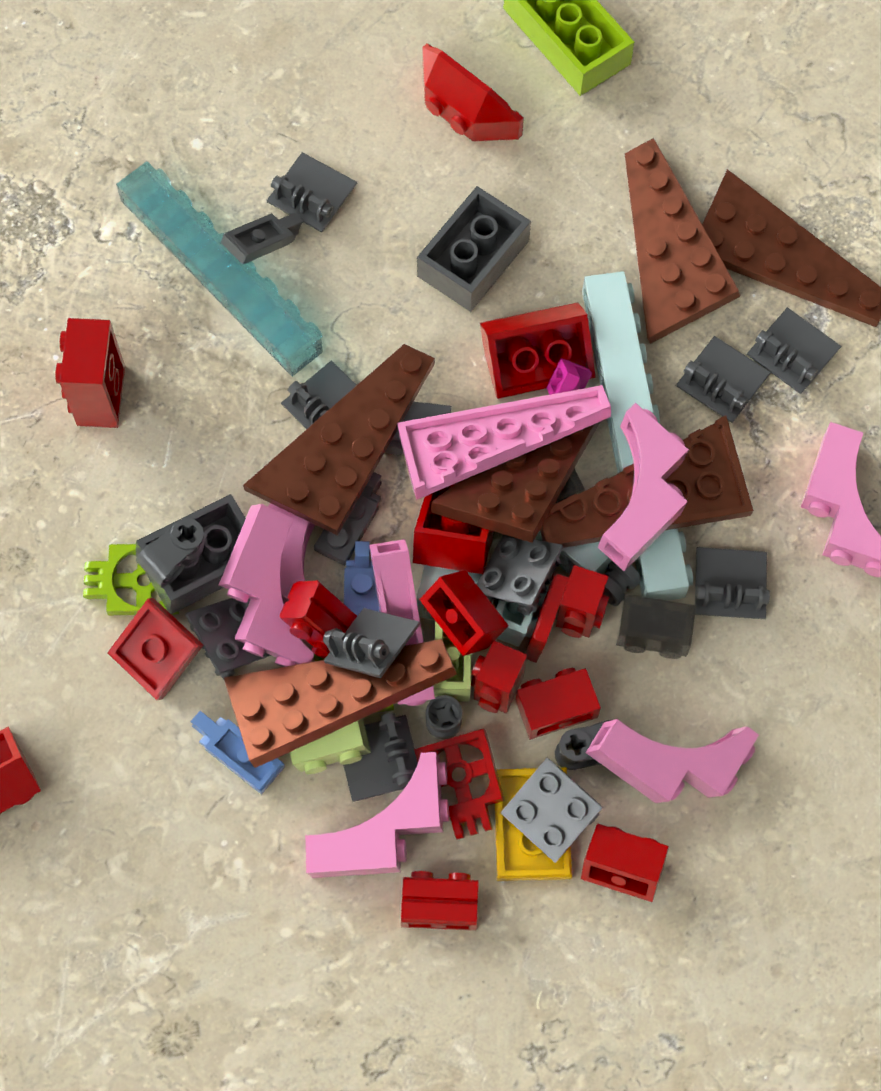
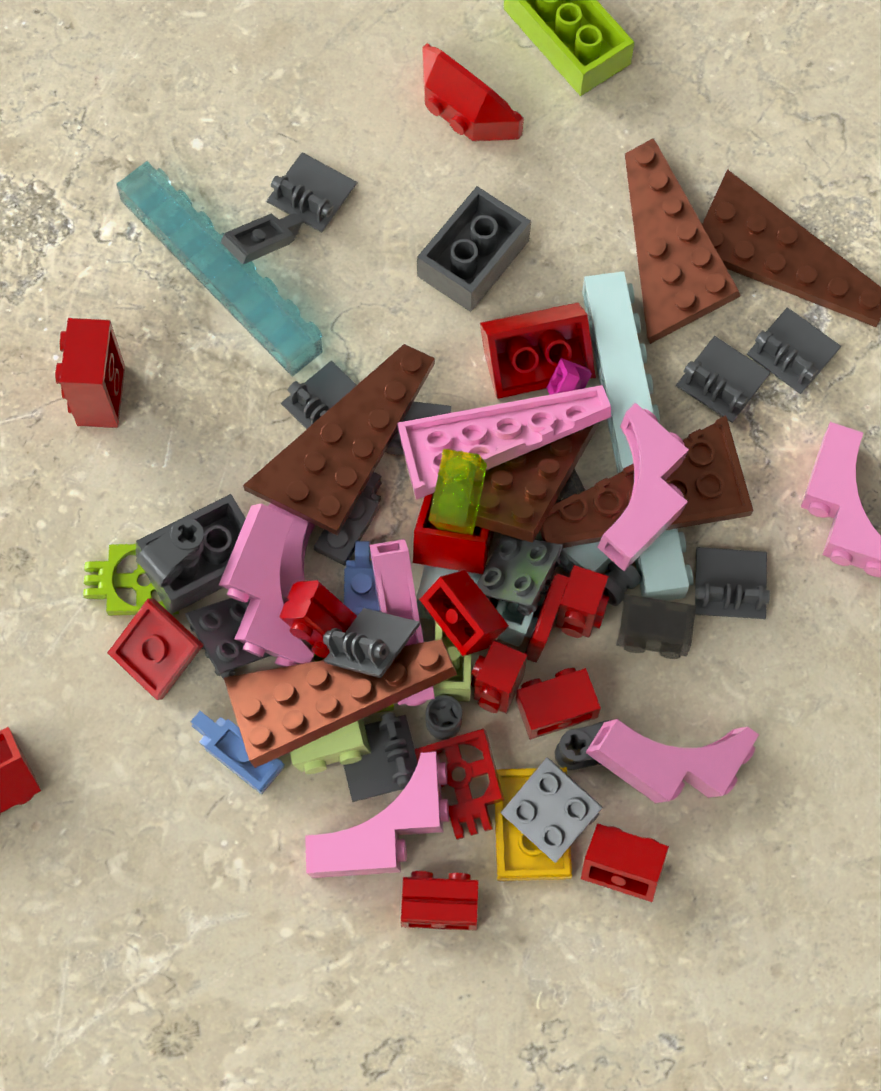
none -> clear neon green brick [429,449,487,535]

